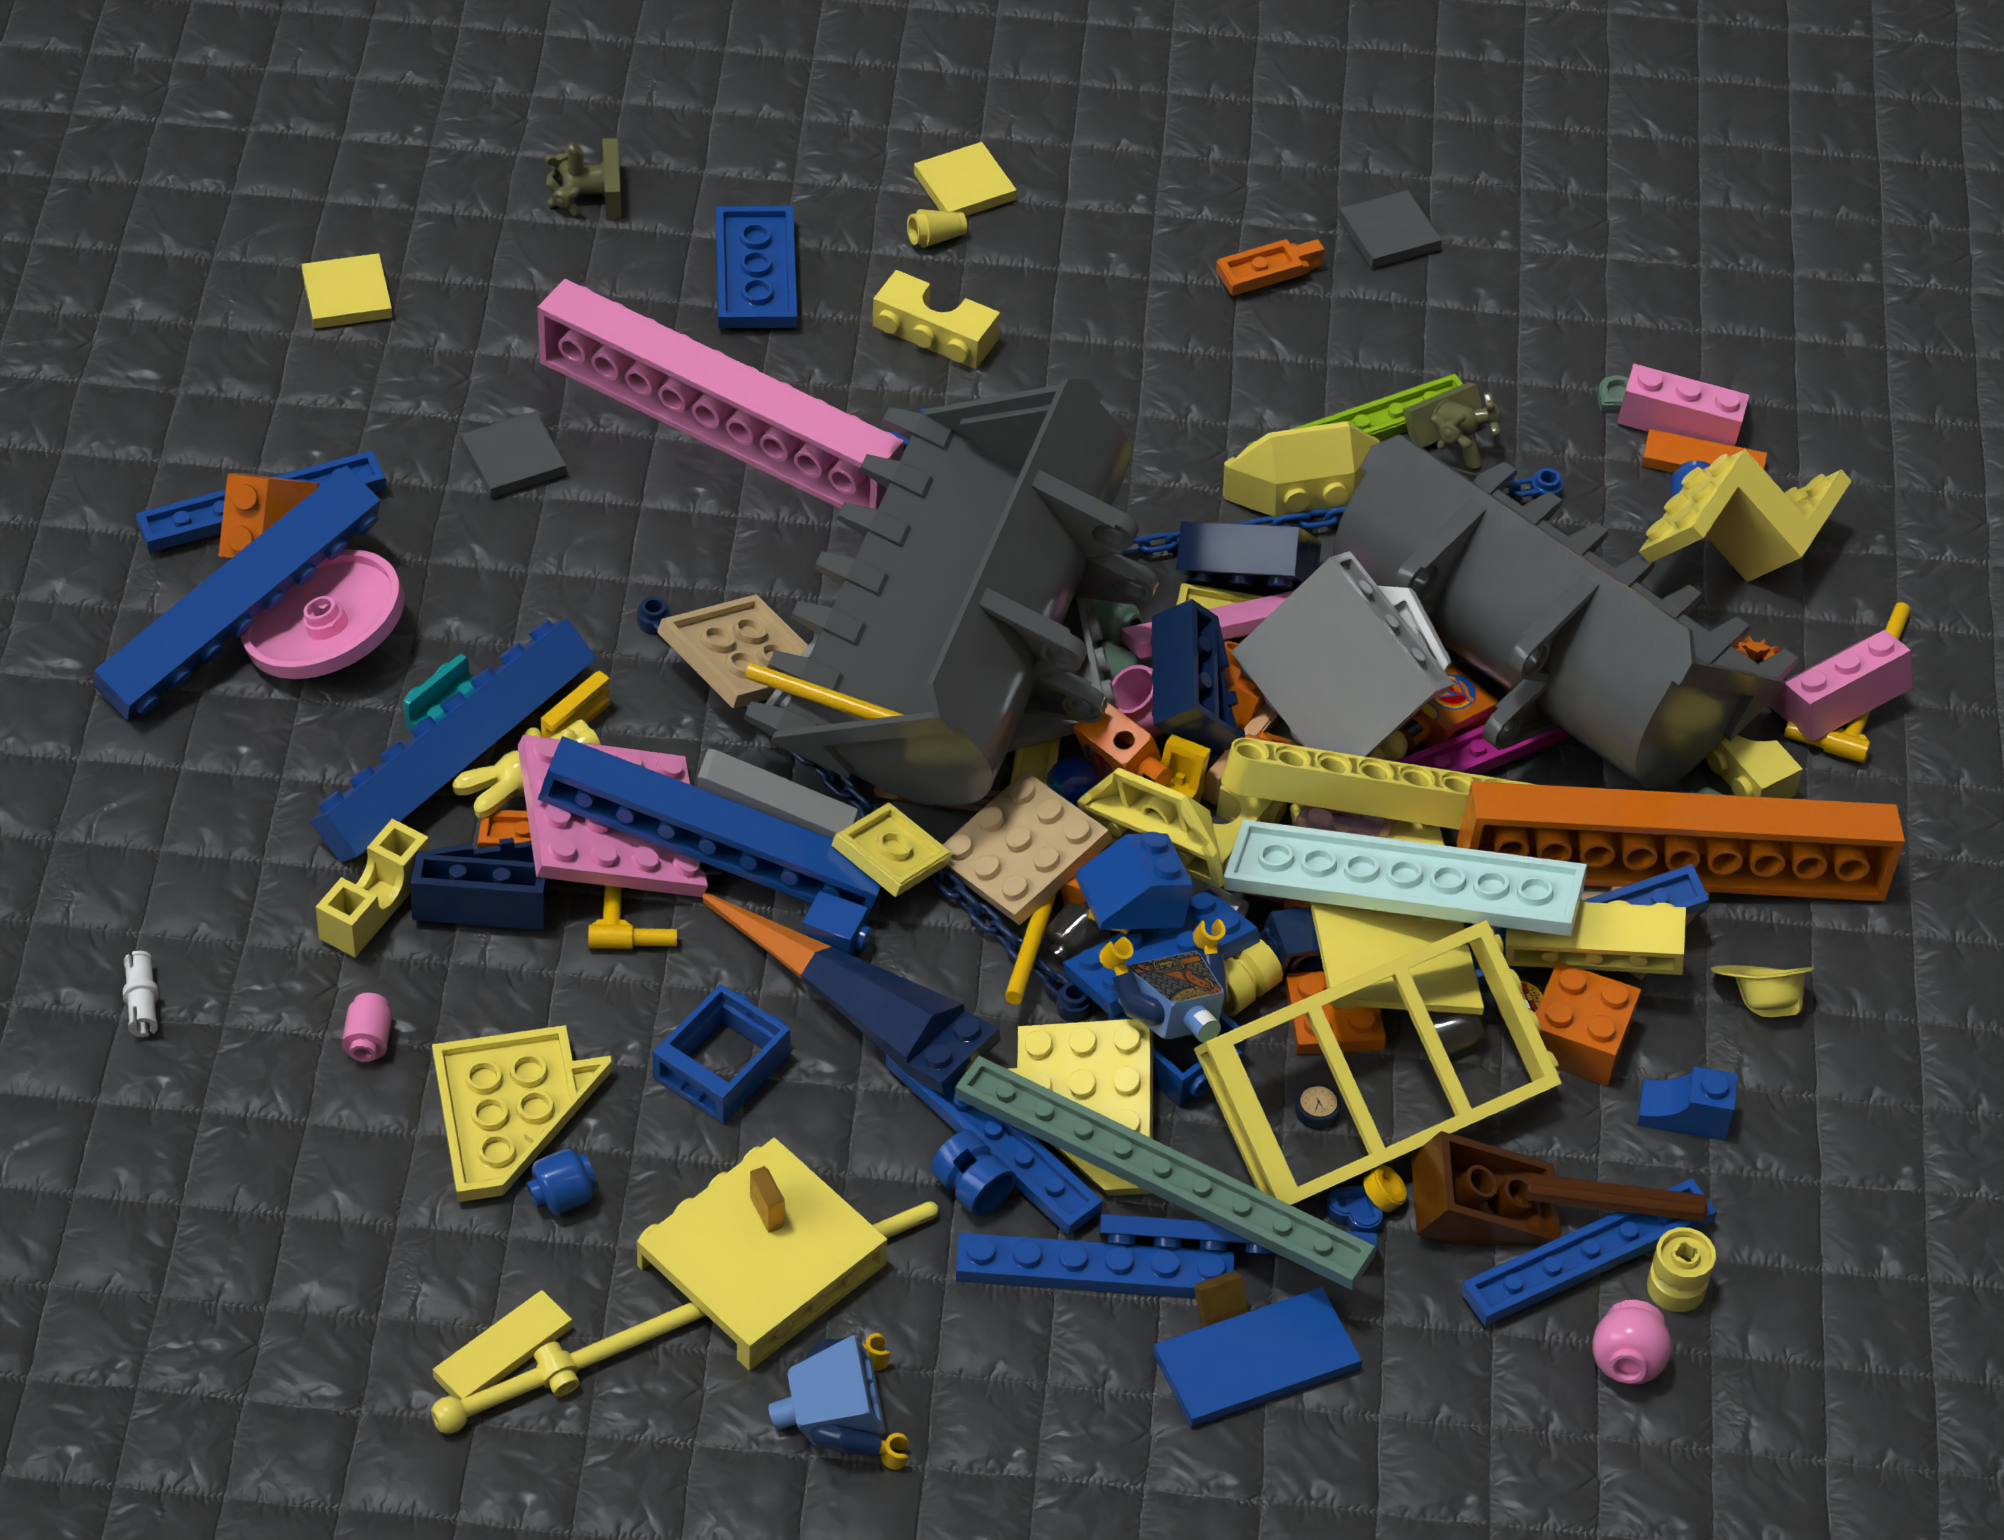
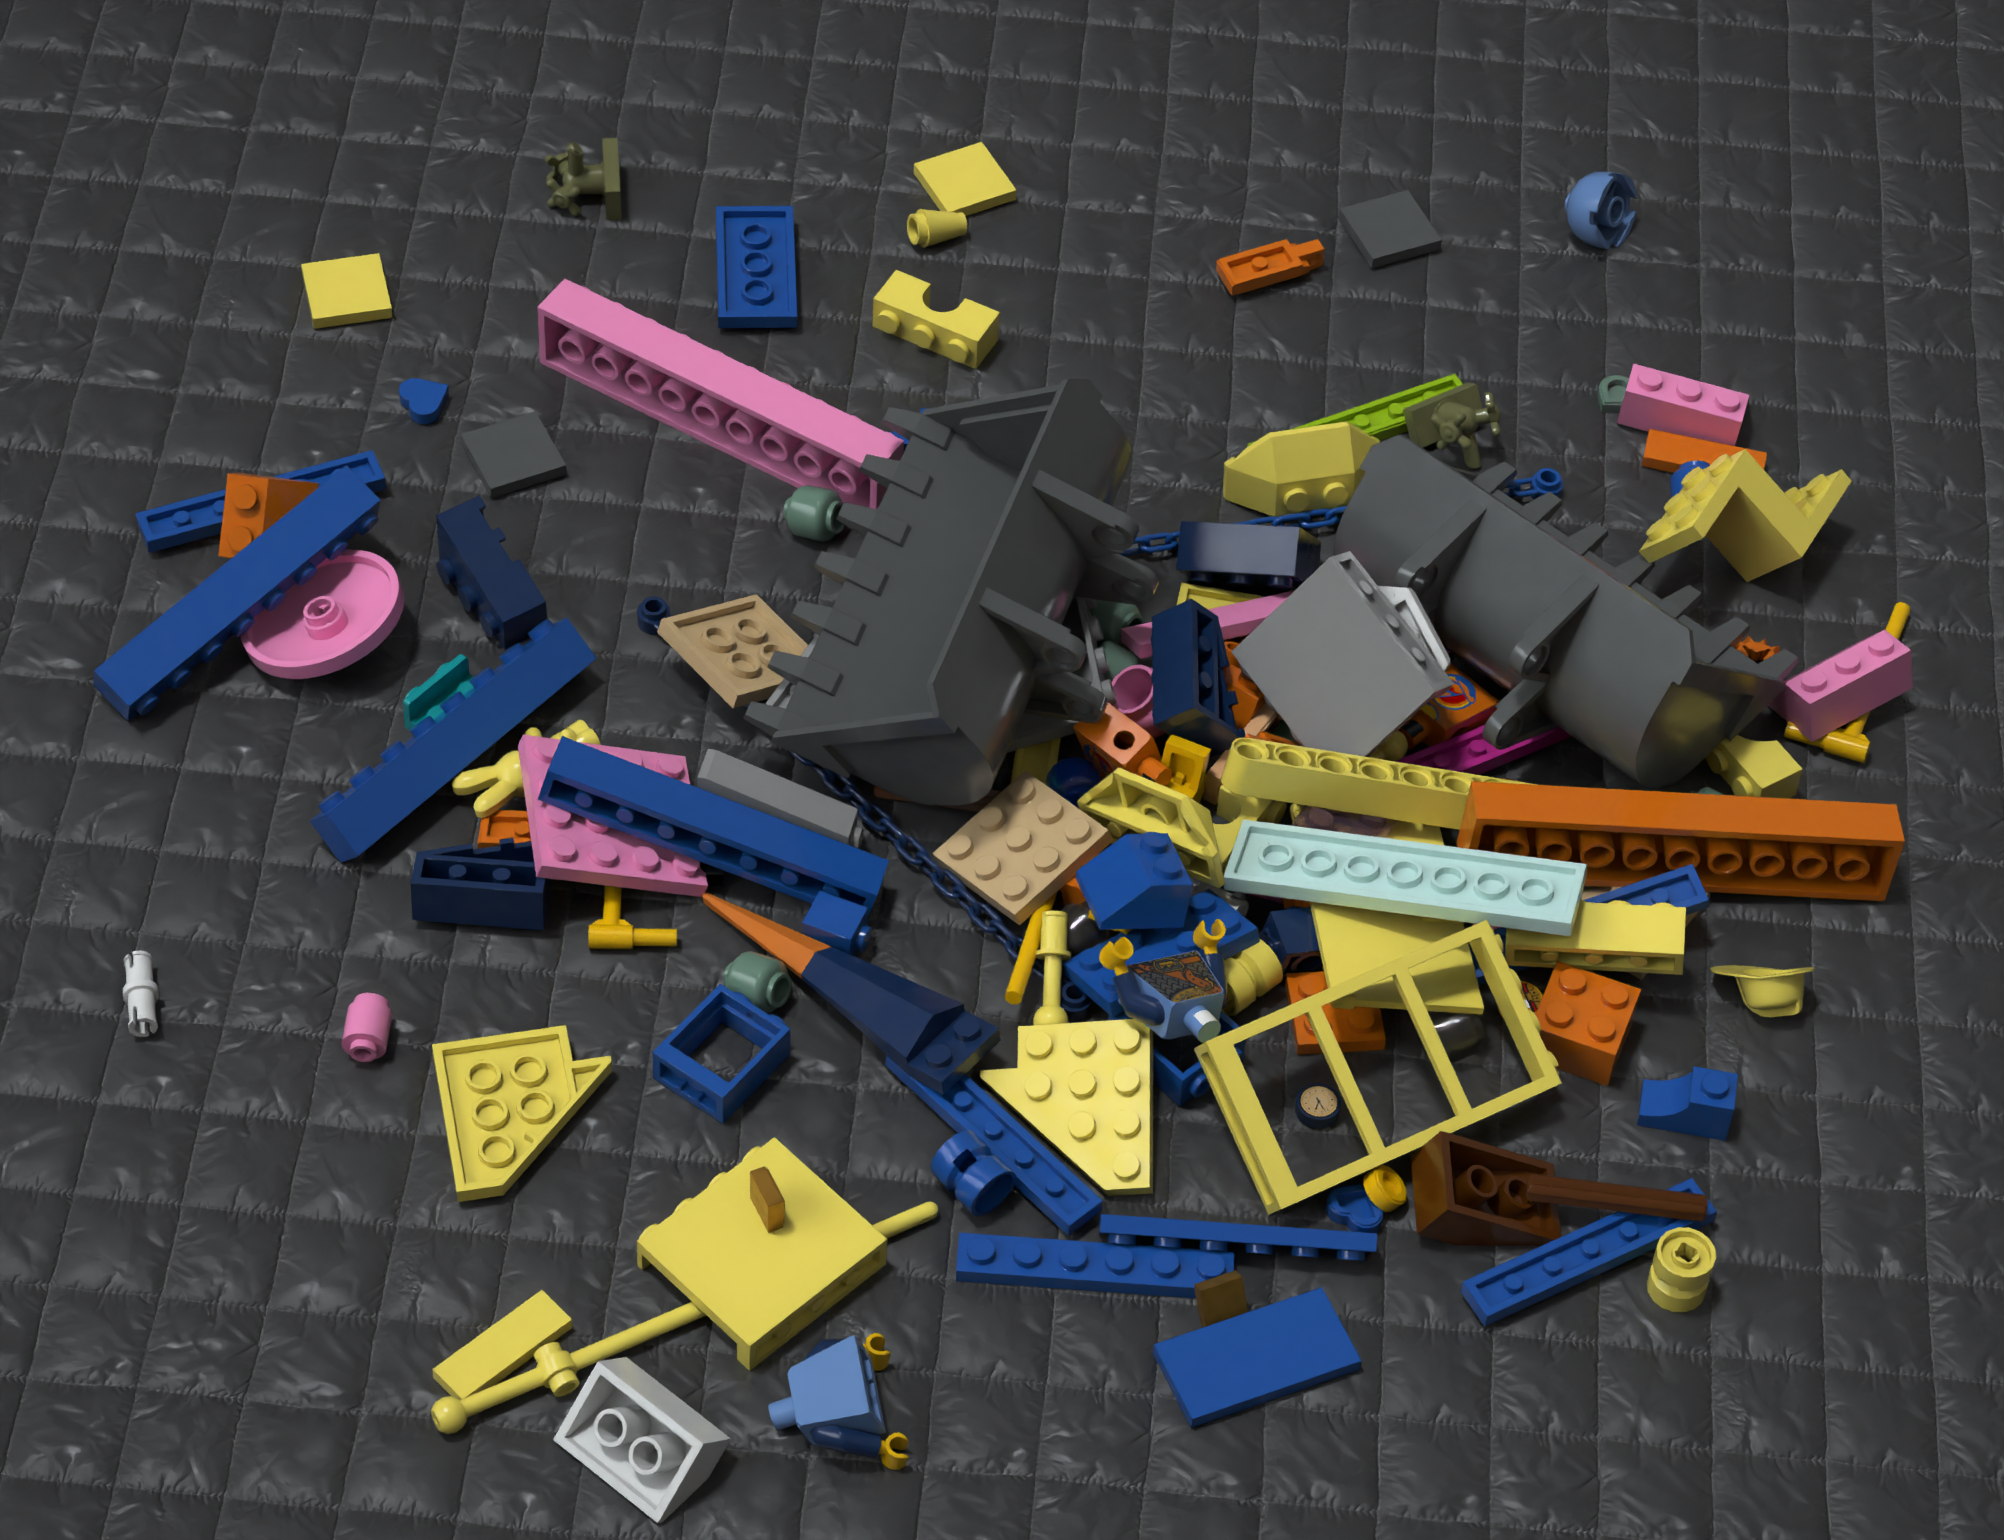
light yellow arch [316,819,429,957] -> none
blue head [526,1148,598,1216] -> none
yellow tile [541,670,610,738] -> none
yellow bar [745,662,904,720] -> none
light yellow tile [831,803,953,897] -> none
sand green plate [955,1056,1375,1290] -> none
bright pink piece [1592,1299,1672,1384] -> none
none -> blue tile [399,378,449,424]
none -> dark blue wedge [436,495,547,650]
none -> white slope [553,1357,731,1523]
none -> sand green head [723,951,792,1014]
none -> sand green head [783,485,845,542]
none -> light yellow pin [1033,911,1071,1025]
none -> medium blue cylinder [1565,172,1637,249]

